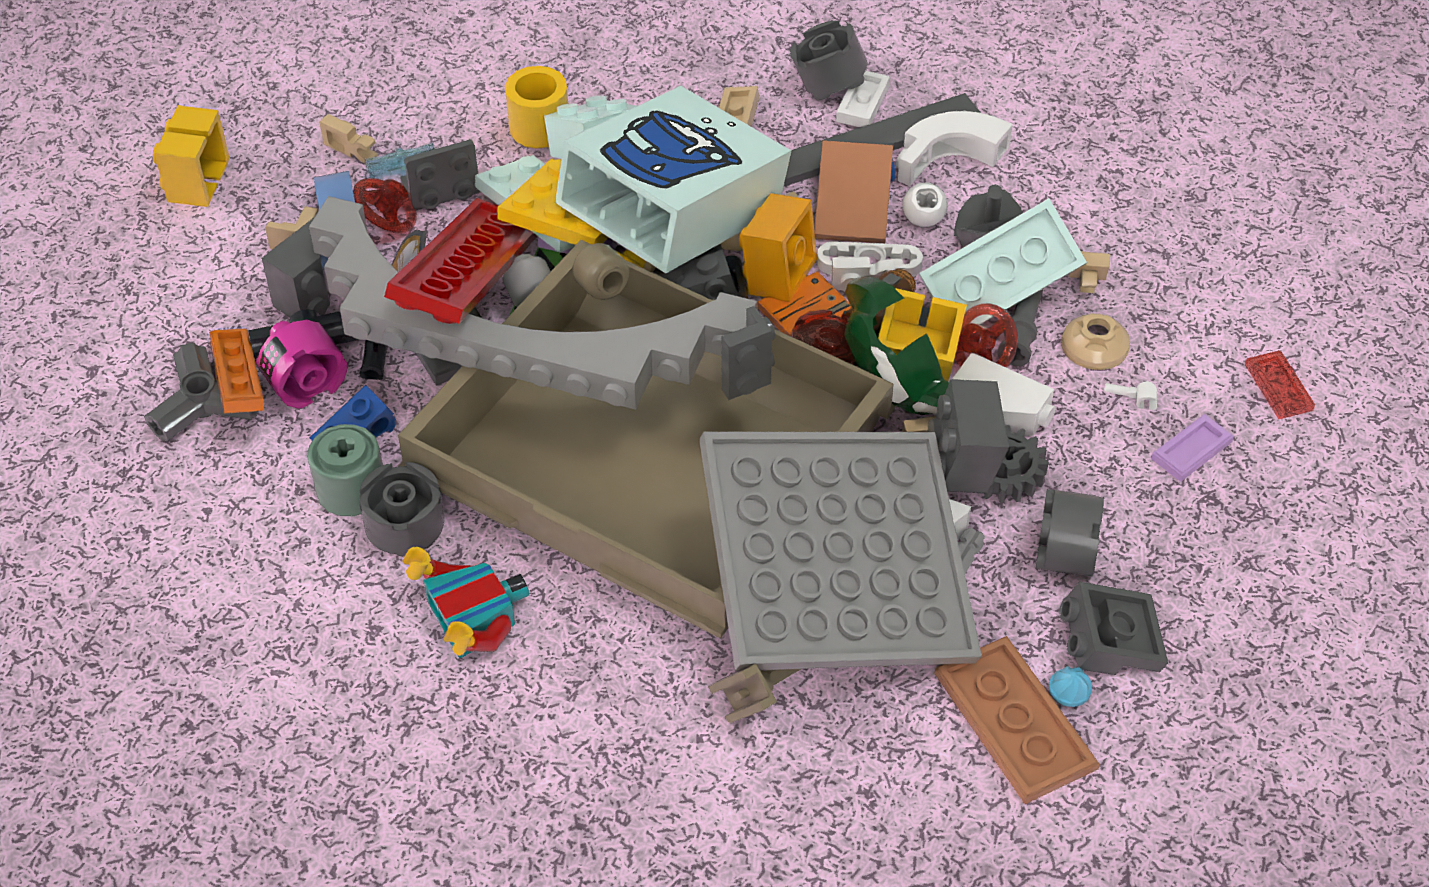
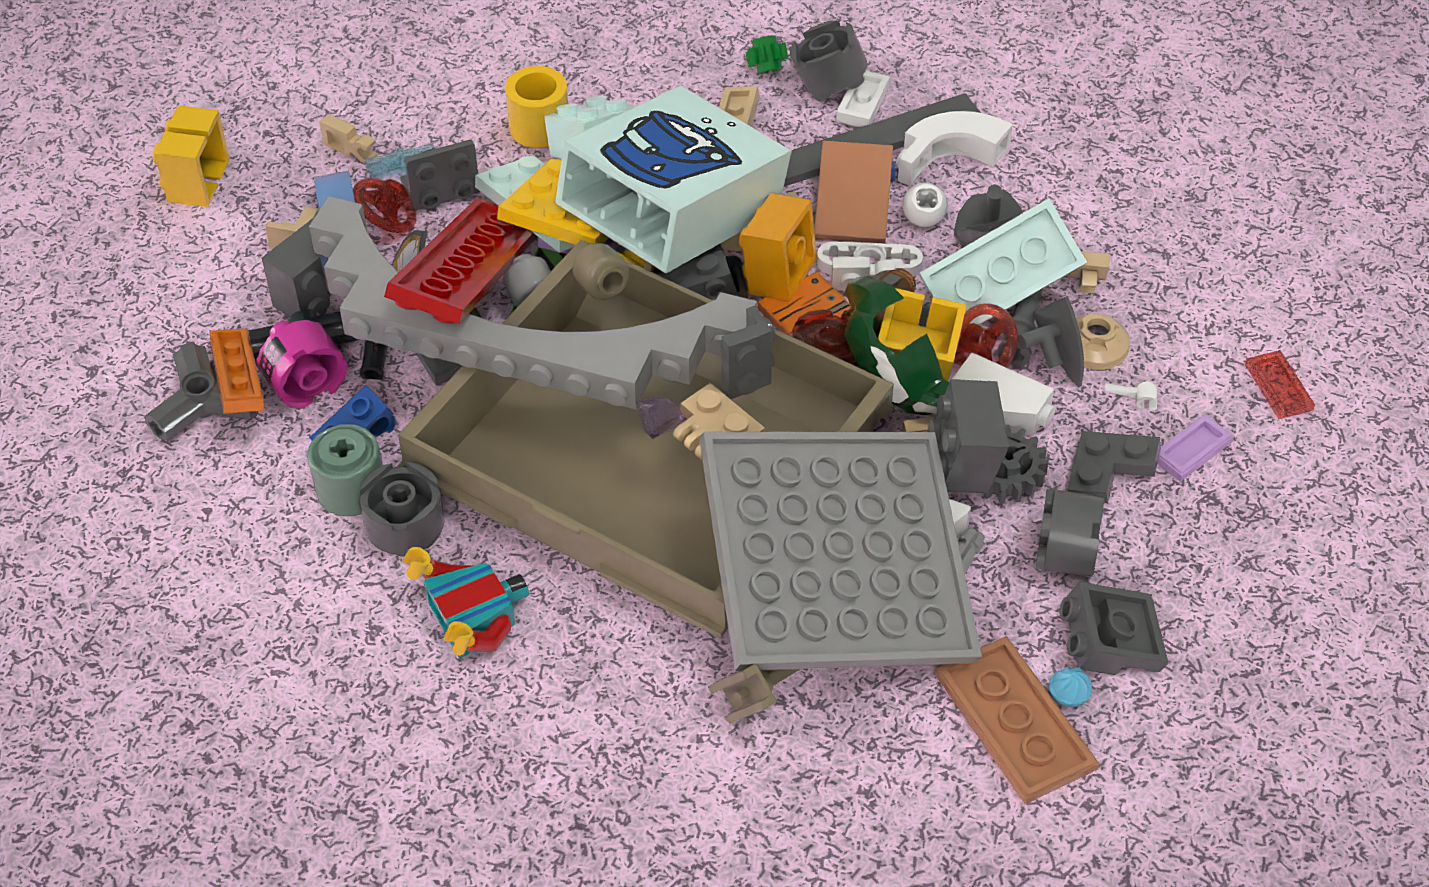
none -> tile [636,397,687,439]
none -> tan hinge [673,383,765,460]
none -> green gear [745,35,789,75]
none -> dark grey shield [1018,296,1084,387]
none -> dark grey plate [1067,431,1161,503]

